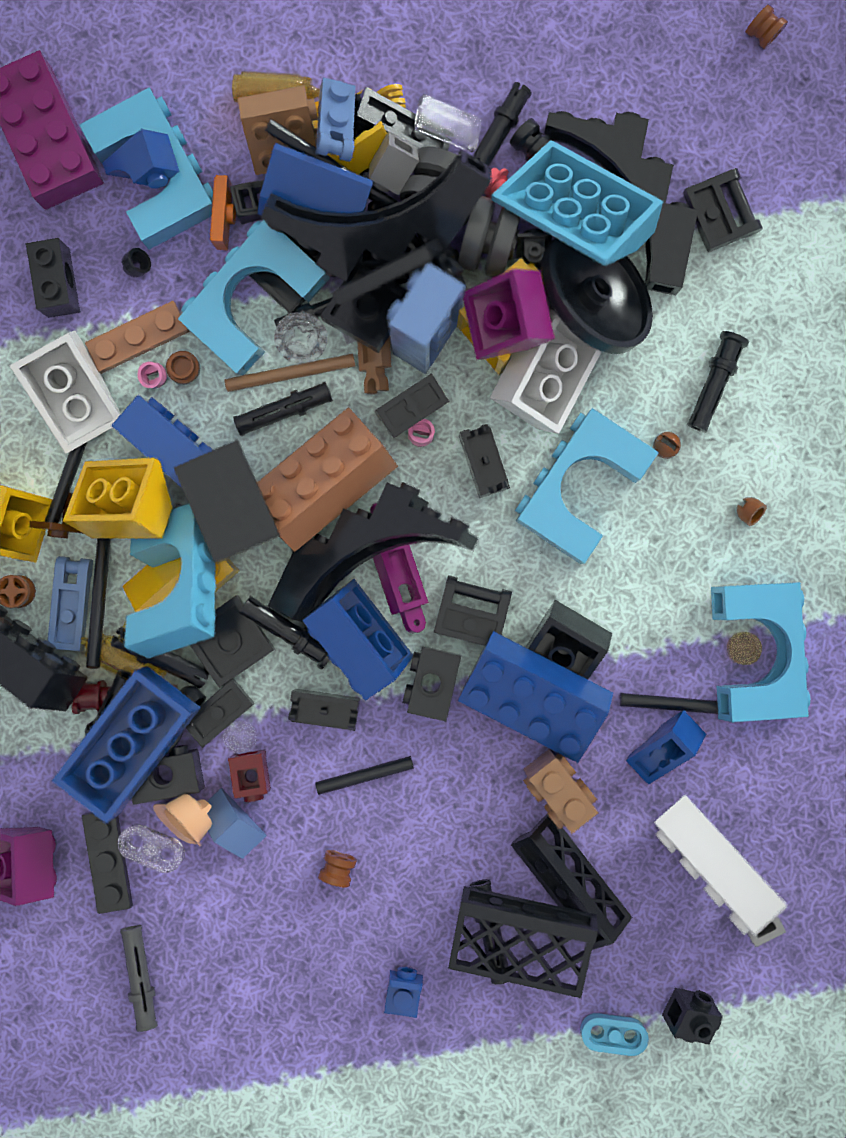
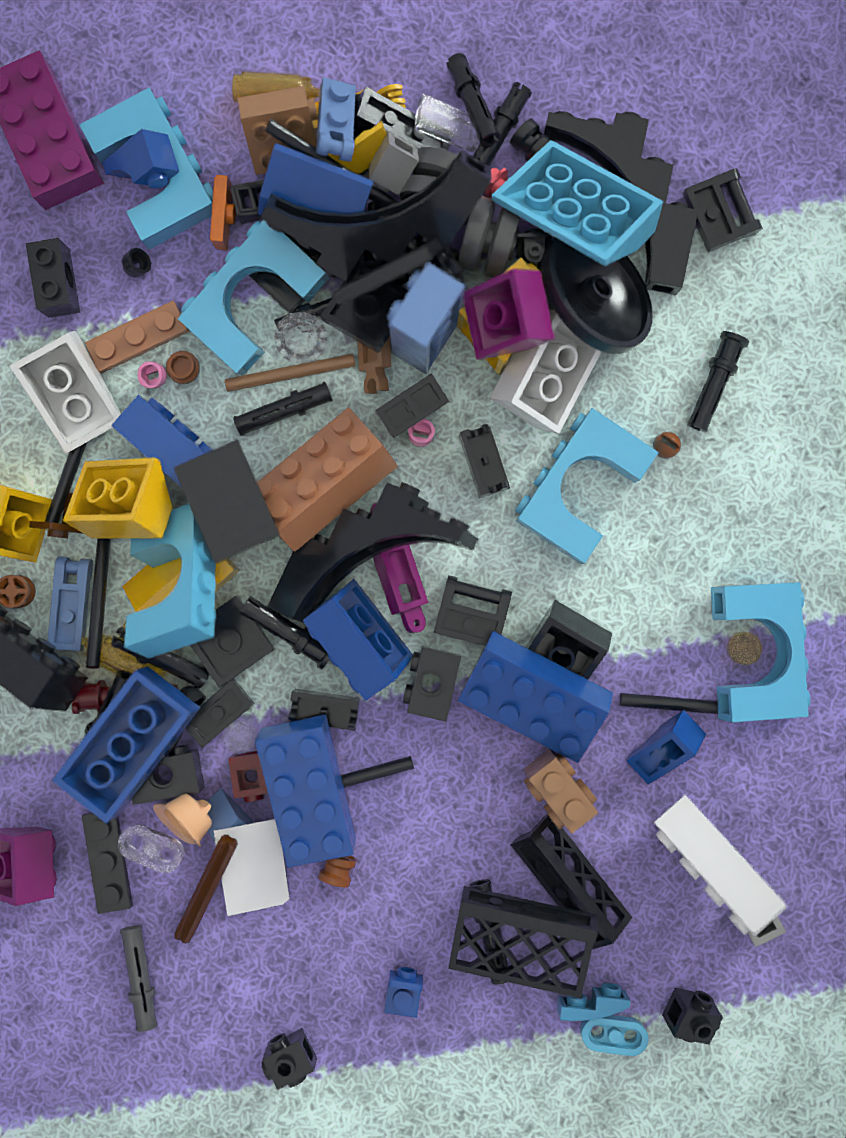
dark orange hinge [737,497,767,526] -> none
dark orange wheel [745,4,788,50] -> none
none -> reddish brown axle [174,834,238,944]
none -> white sticker [214,819,289,916]
none -> blue brick [255,714,356,868]
none -> black brick [261,1028,317,1090]
none -> black pin [446,53,501,147]
none -> dark azure slope [557,983,631,1021]

